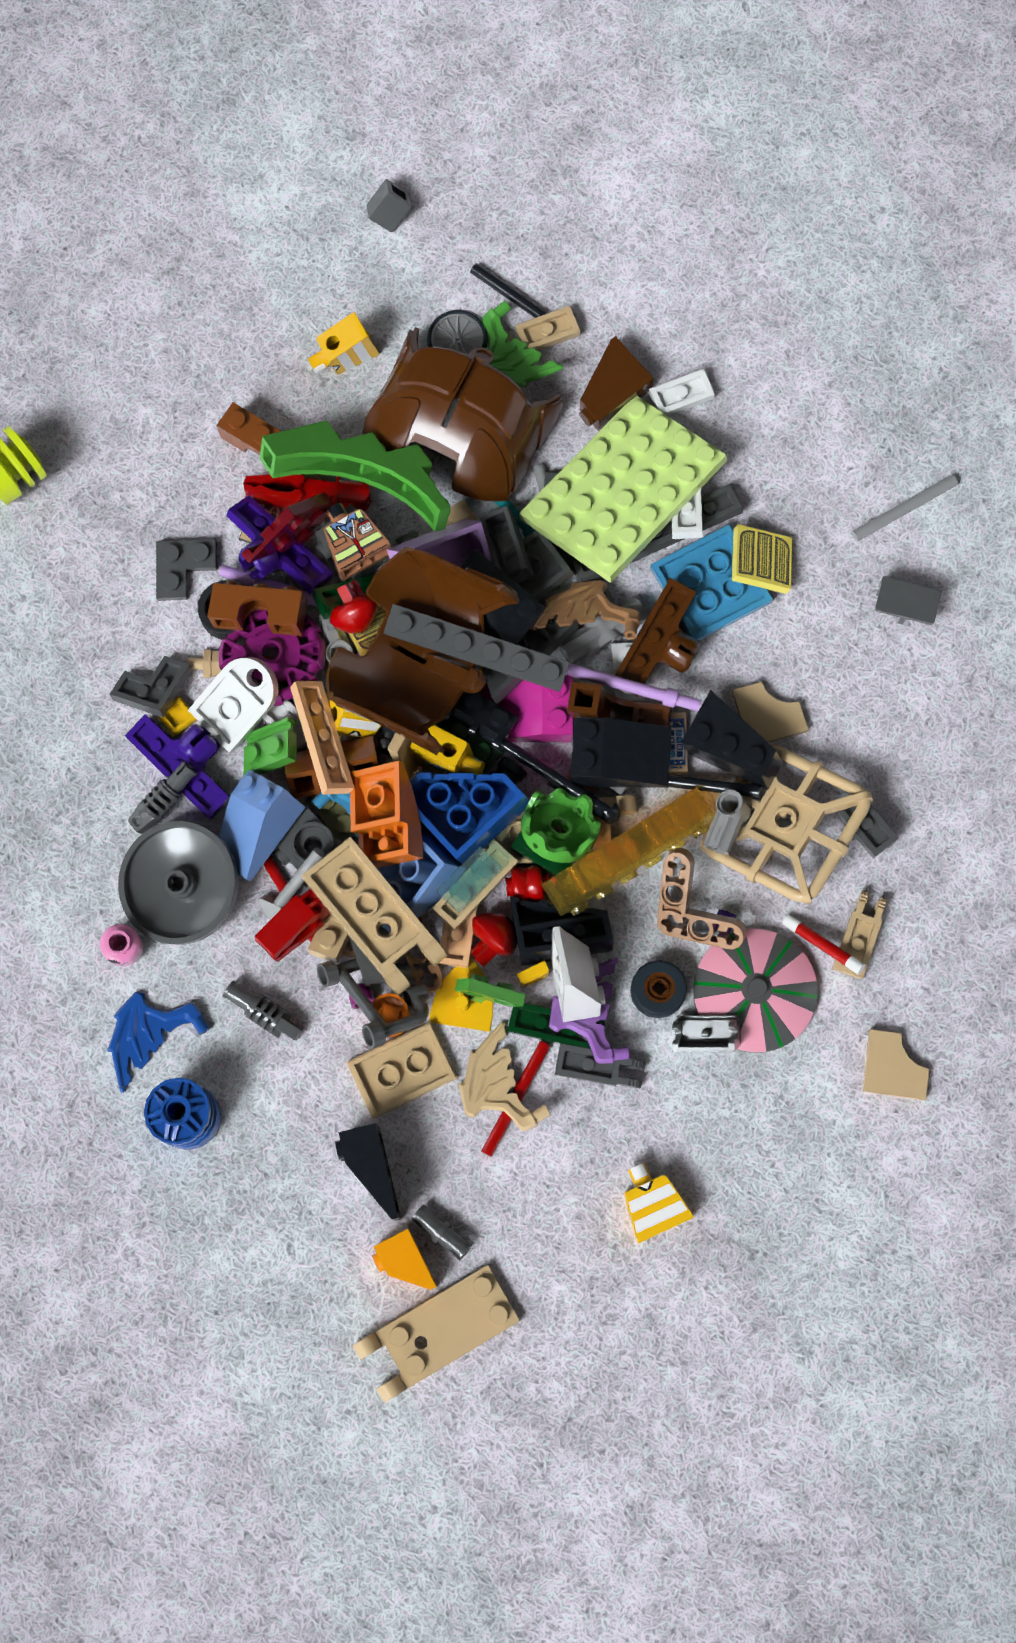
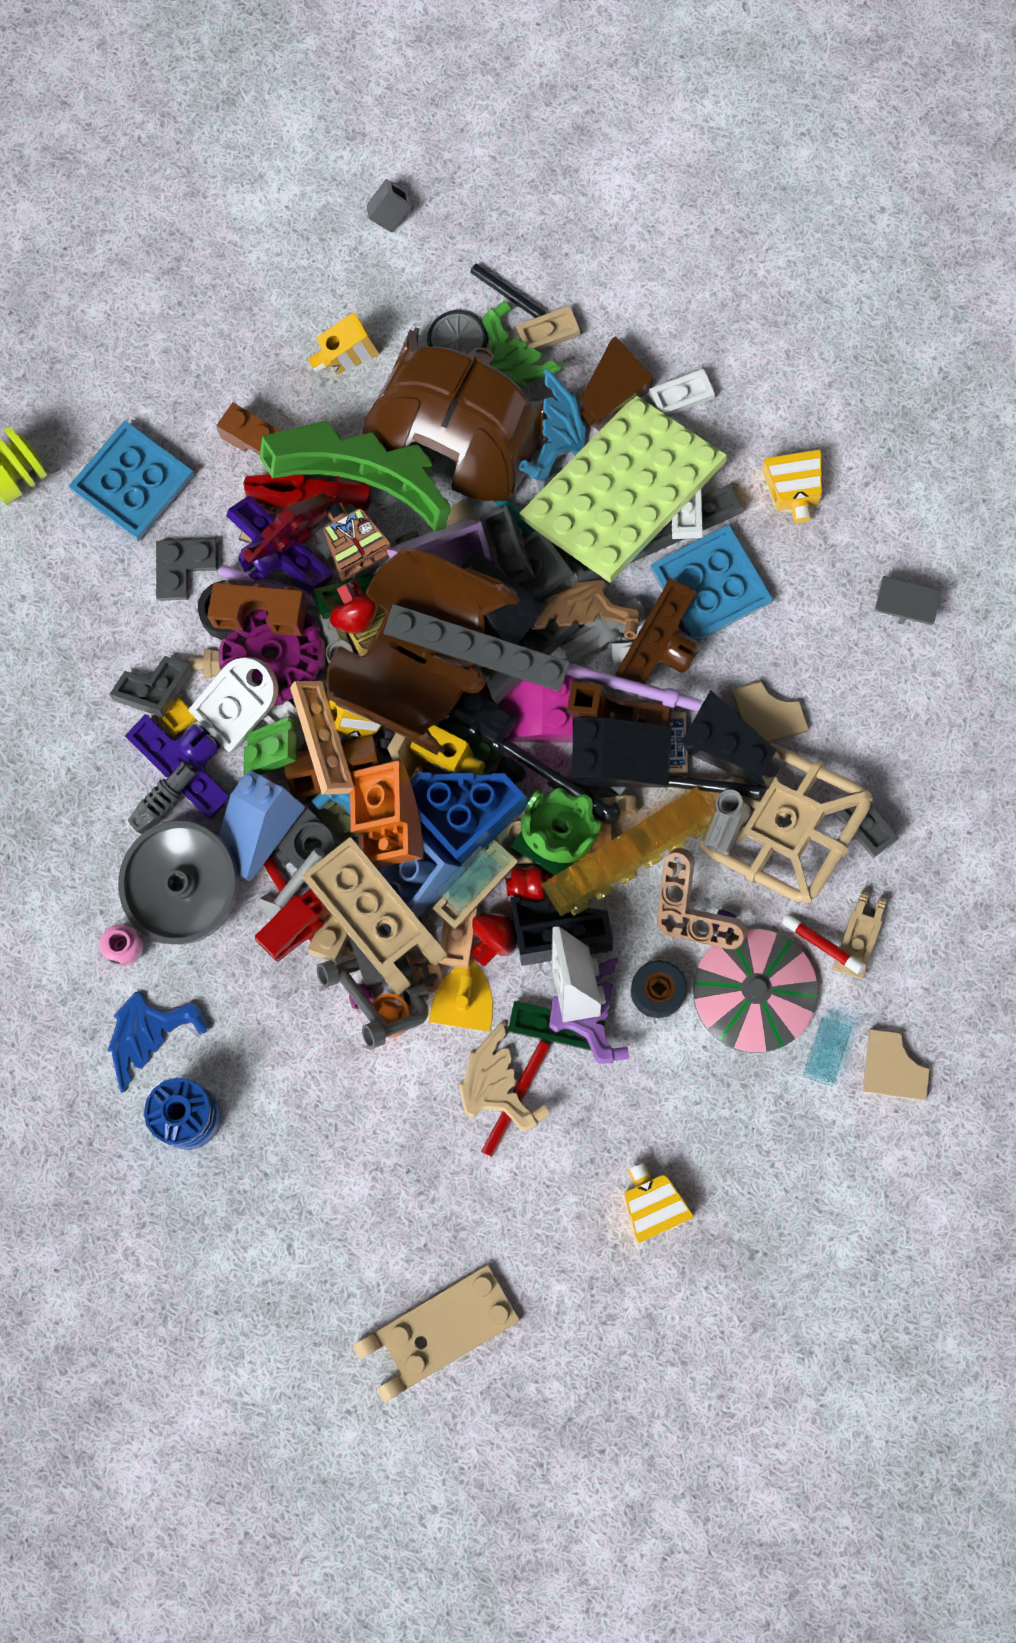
dark grey hinge [222,980,303,1040] -> none
black slope [335,1123,402,1221] -> none
tan tile [346,1022,458,1119] -> none
light orange slope [372,1229,437,1290] -> none
dark grey pin [411,1204,472,1261] -> none
bright green plate [455,974,526,1007] -> none
yellow tile [517,961,549,988] -> none
dark grey hinge [554,1043,645,1089] -> none
hinge [672,1015,741,1052] -> none
light yellow tile [732,524,792,594] -> none
light grey bar [851,475,958,542] -> none
none -> dark azure plate [68,420,195,542]
none -> dark azure animal [519,369,586,481]
none -> yellow torso [762,450,822,524]
none -> clear light blue plate [802,1017,852,1087]

